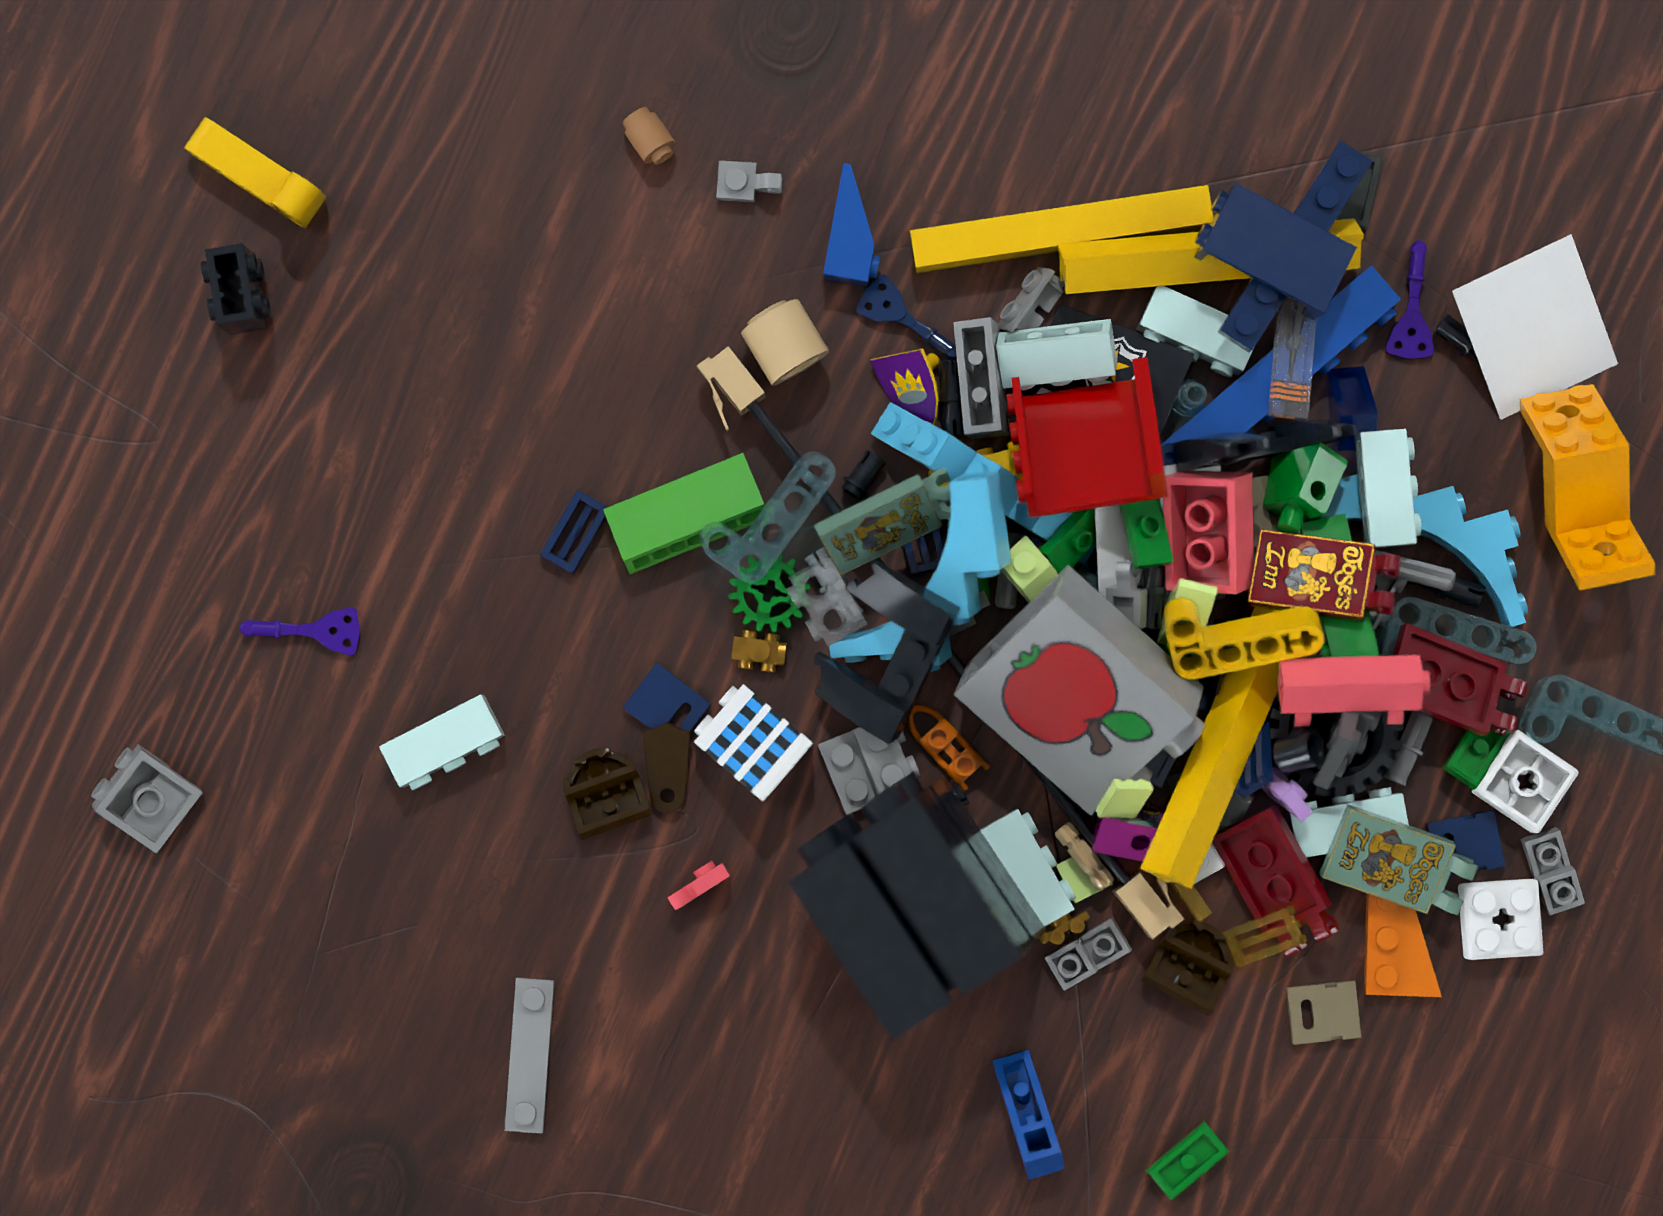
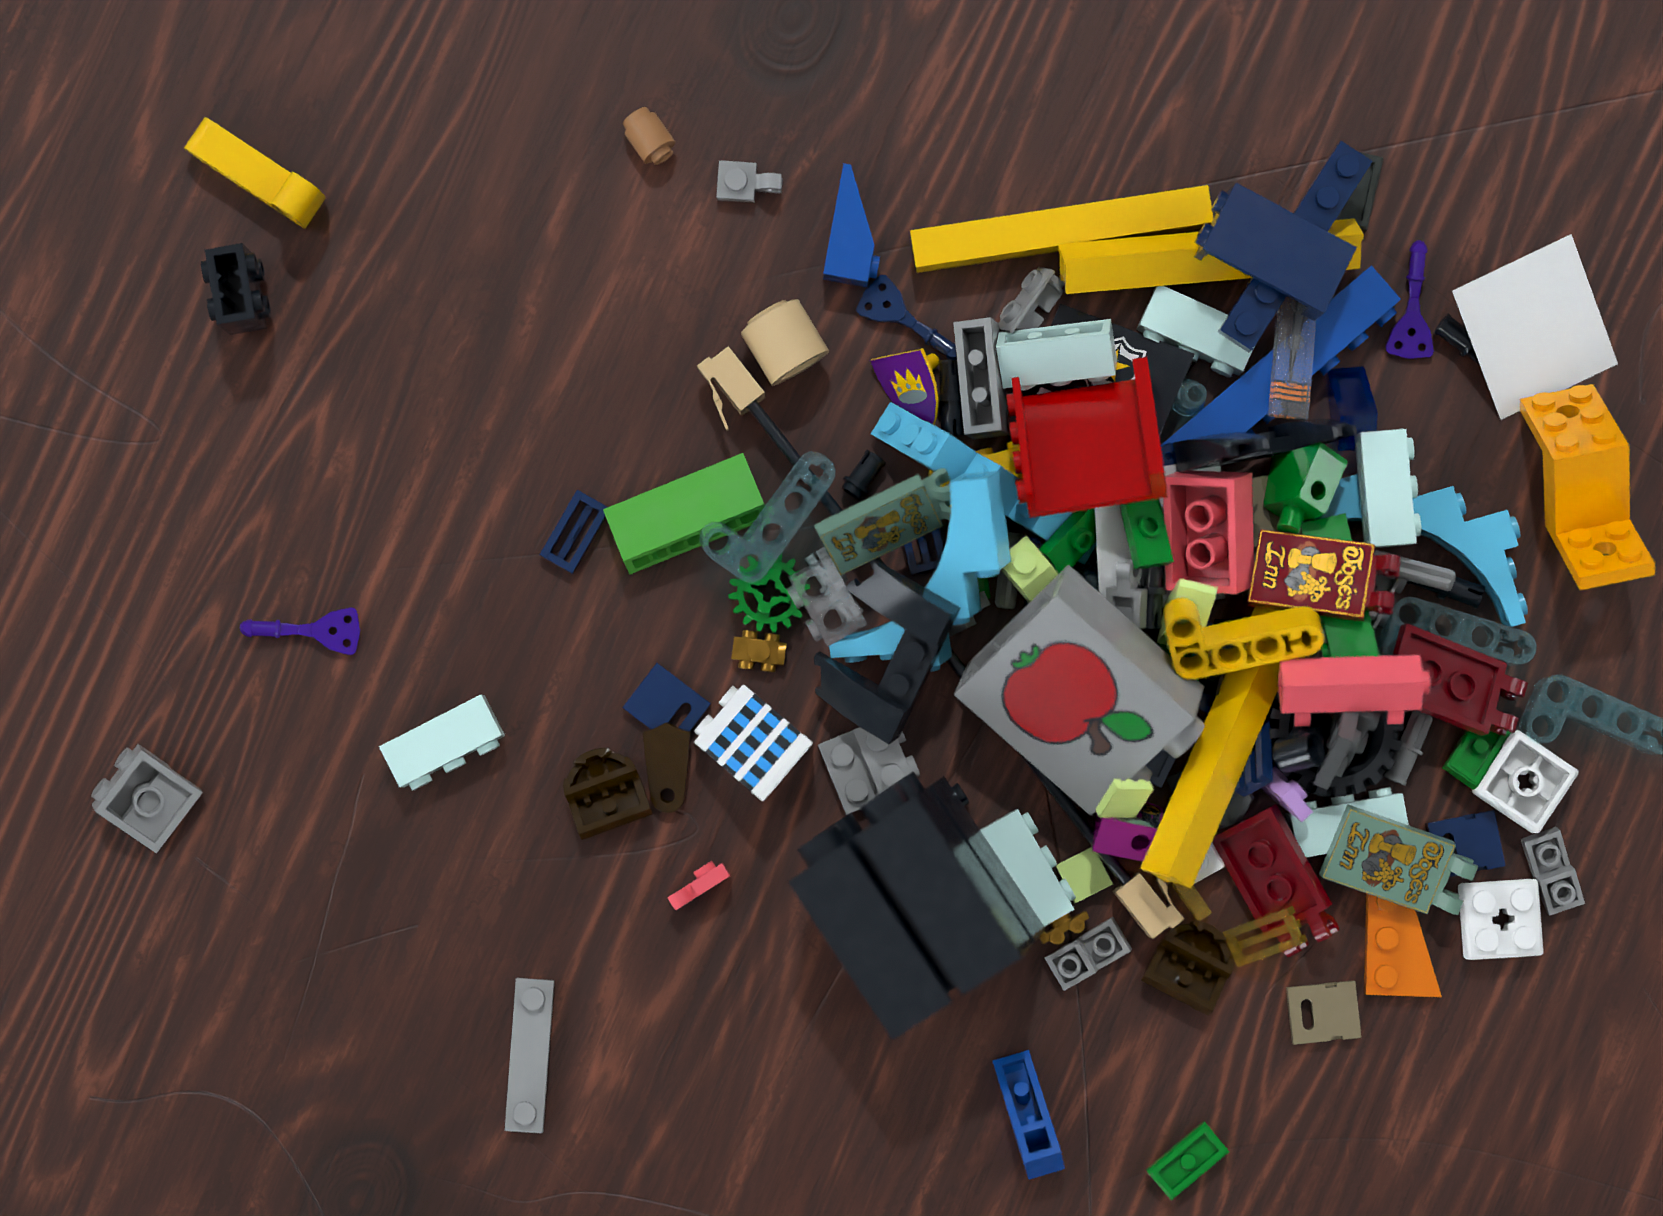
orange piece [907,705,991,791] -> none
tan axle [1055,822,1114,890] -> none

